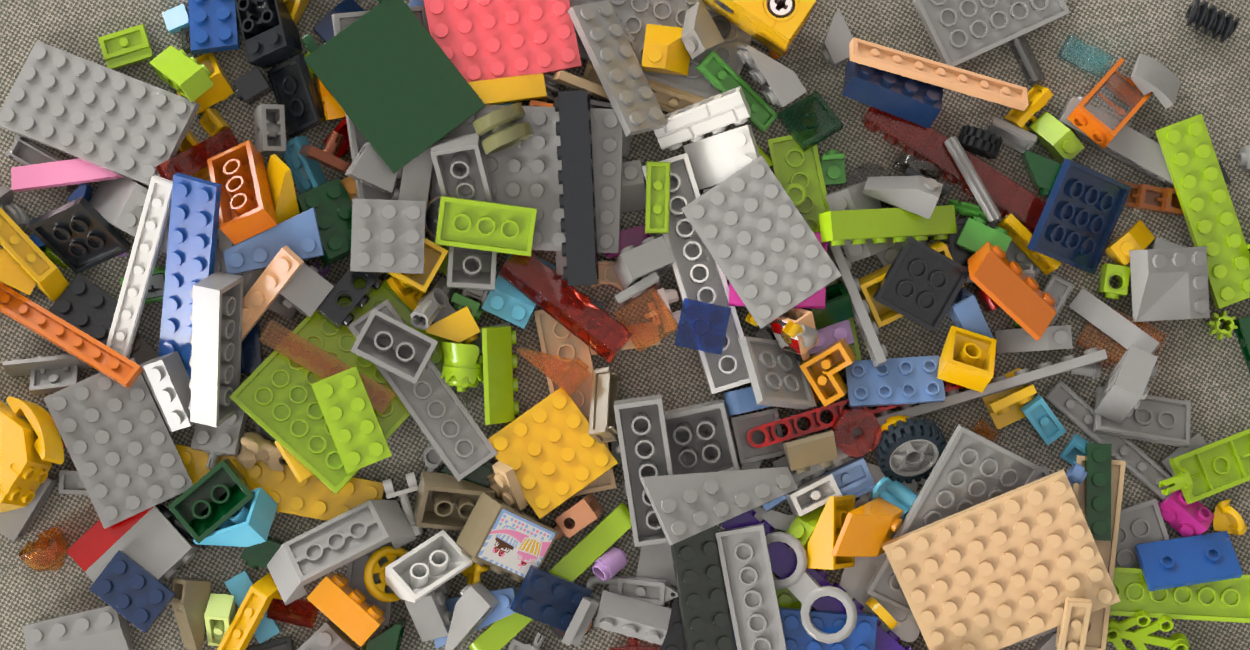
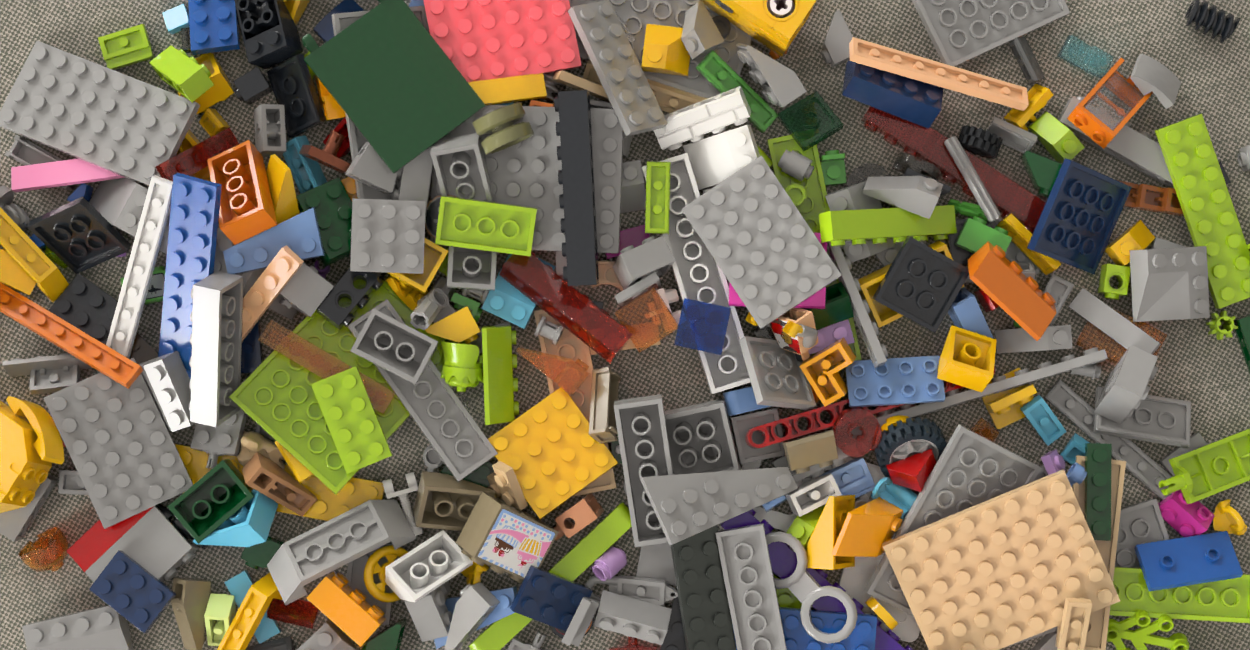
none -> medium nougat slope [242,452,317,517]
none -> light grey bush [534,316,565,345]
none -> light grey brick [778,150,815,182]
none -> red slope [886,449,937,492]
none -> lavender plate [1041,449,1066,475]

